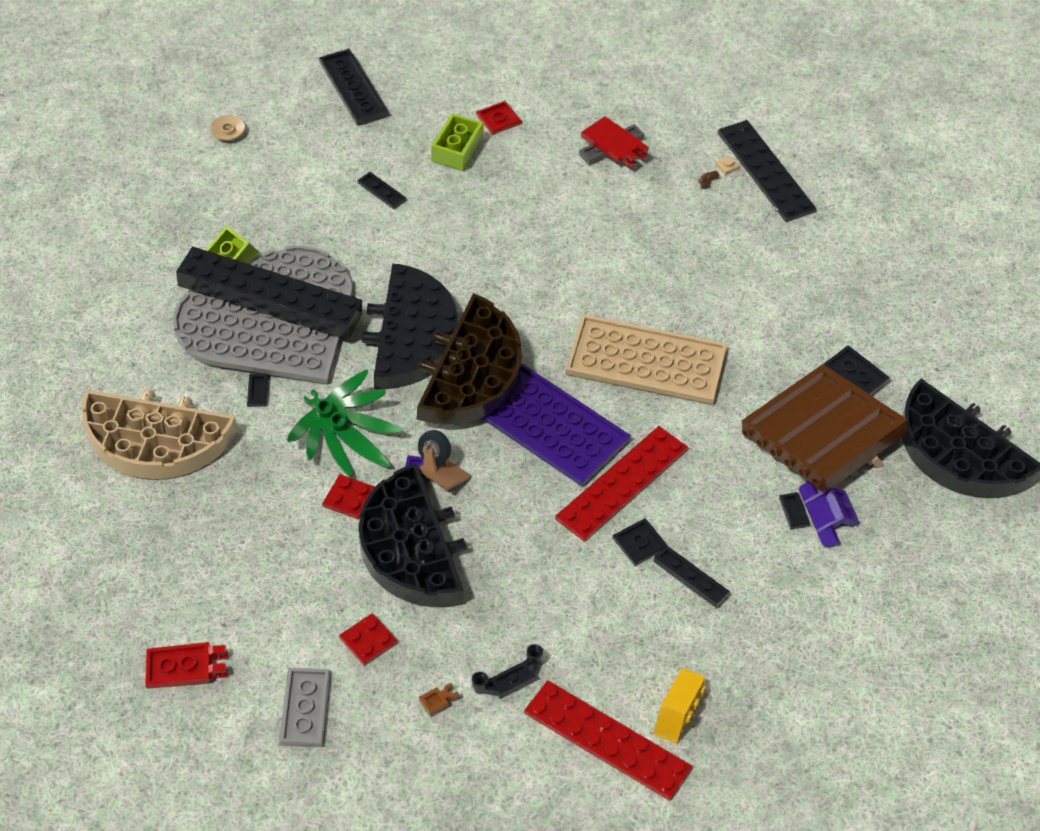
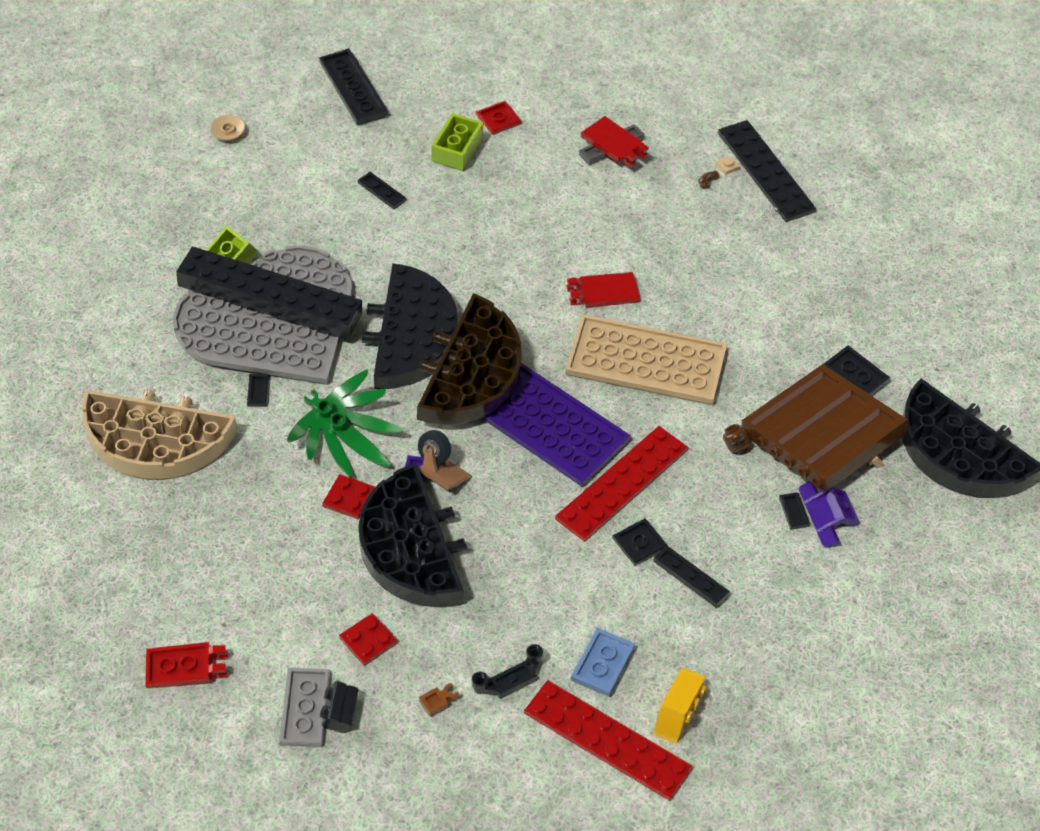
none -> black brick [320,681,359,733]
none -> red tile [566,272,640,308]
none -> medium blue plate [571,628,635,697]
none -> reddish brown head [723,424,751,454]

